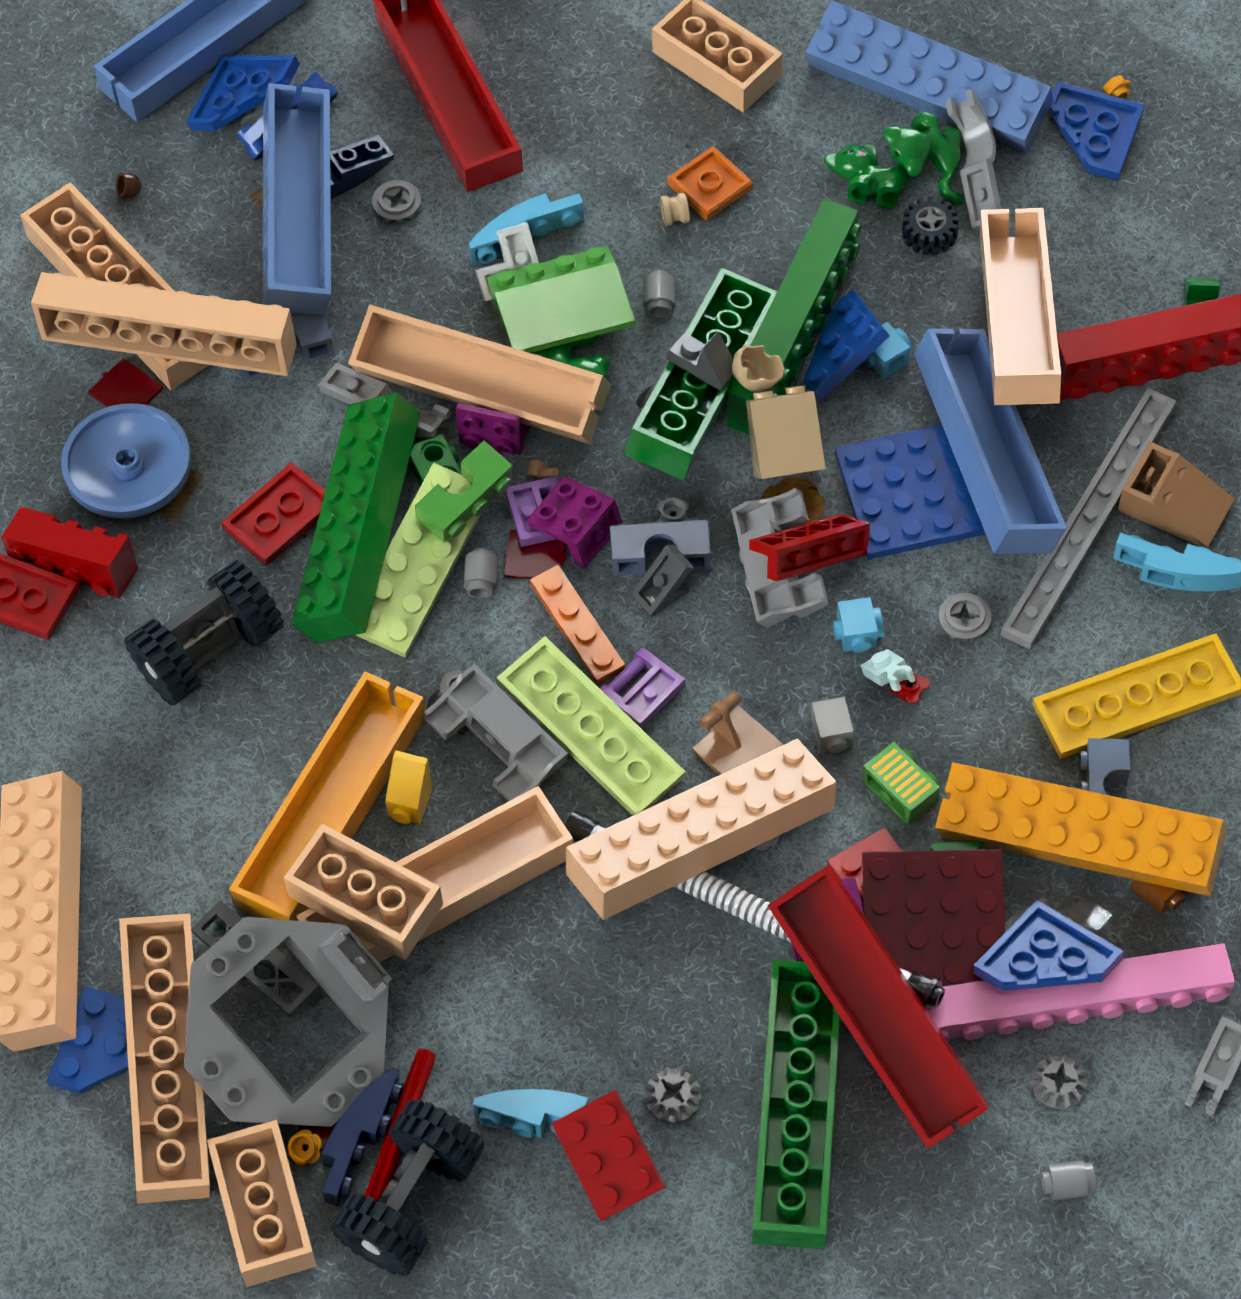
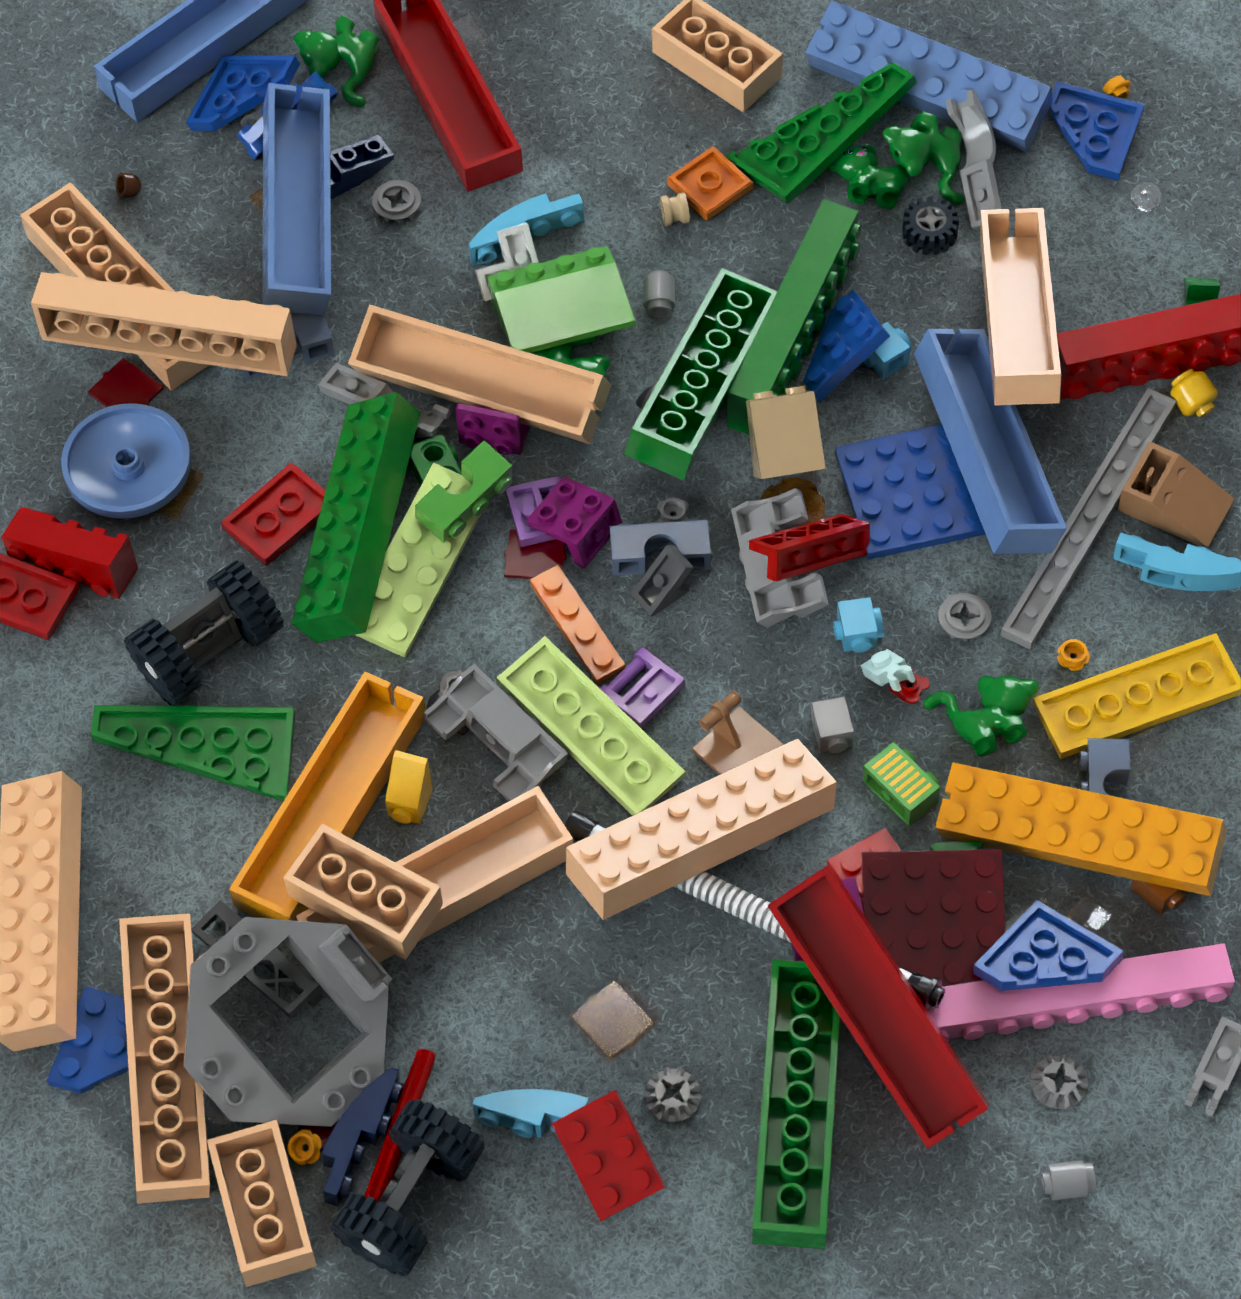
light grey brick [464,548,498,598] -> none
medium nougat hand [526,460,559,481] -> none
dark grey slope [666,332,734,391] -> none
tan hair [732,345,785,392] -> none
none -> green wing [91,705,295,801]
none -> green animal [293,16,380,107]
none -> clear orange piece [570,980,654,1060]
none -> green wing [725,62,917,204]
none -> green animal [923,675,1039,757]
none -> light orange plate [1057,639,1090,671]
none -> clear plate [1131,182,1162,211]
none -> yellow head [1170,369,1218,418]

